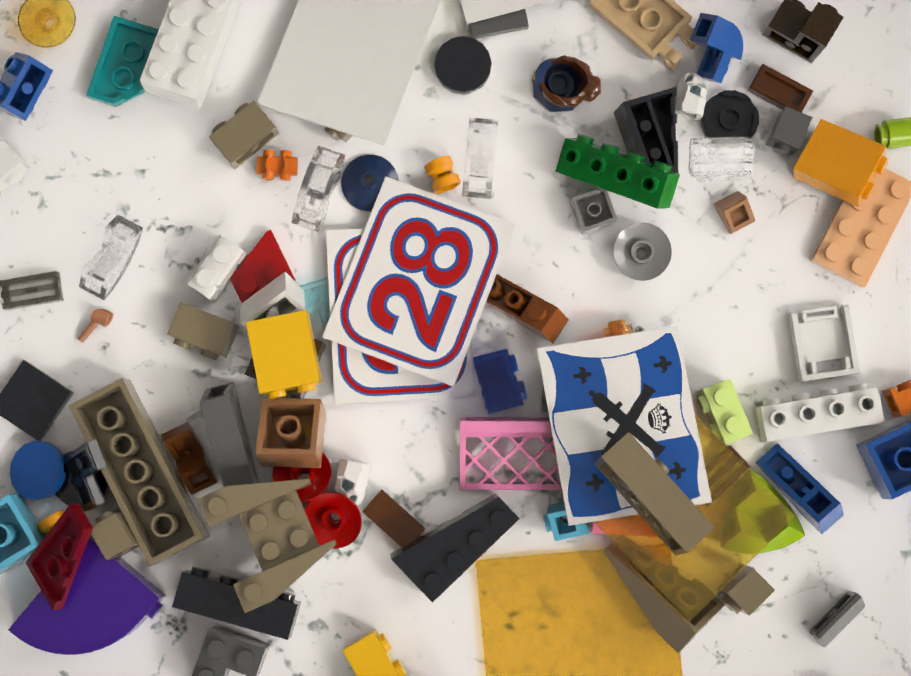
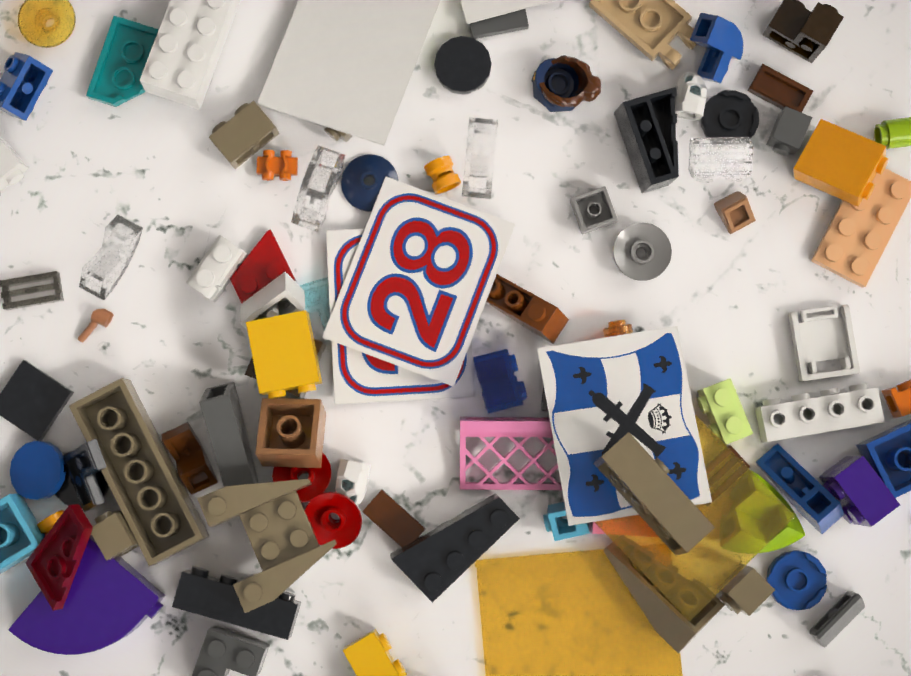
dark tan brick [167,302,240,361] -> none
green brick [555,134,680,209] -> none
none -> blue tile [766,550,827,610]
none -> dark purple brick [819,455,900,527]

